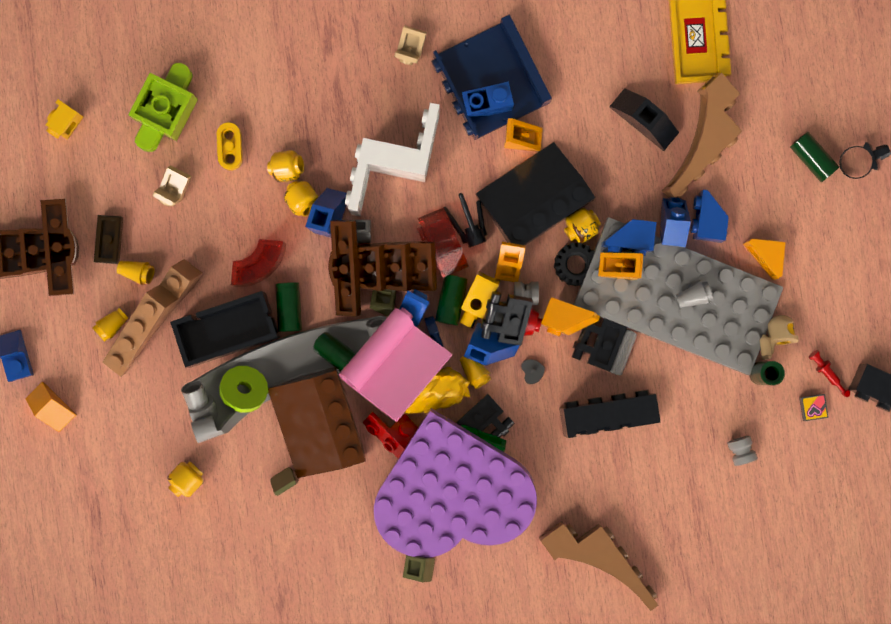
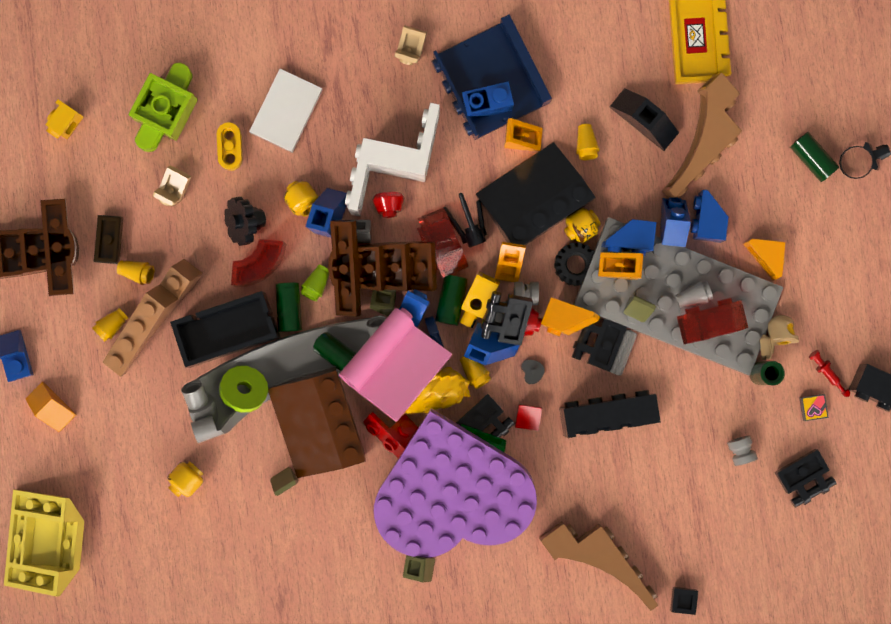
yellow head [267,150,304,182] -> none
none -> light yellow slope [4,490,85,597]
none -> black plant [224,197,266,246]
none -> white tile [249,69,323,153]
none -> lime cone [300,264,329,301]
none -> red cone [372,192,405,218]
none -> red slope [515,404,542,431]
none -> yellow cone [576,124,600,161]
none -> olive slope [623,296,656,322]
none -> black plate [670,587,698,615]
none -> clear red brick [677,298,749,344]
none -> black plate [774,449,837,508]

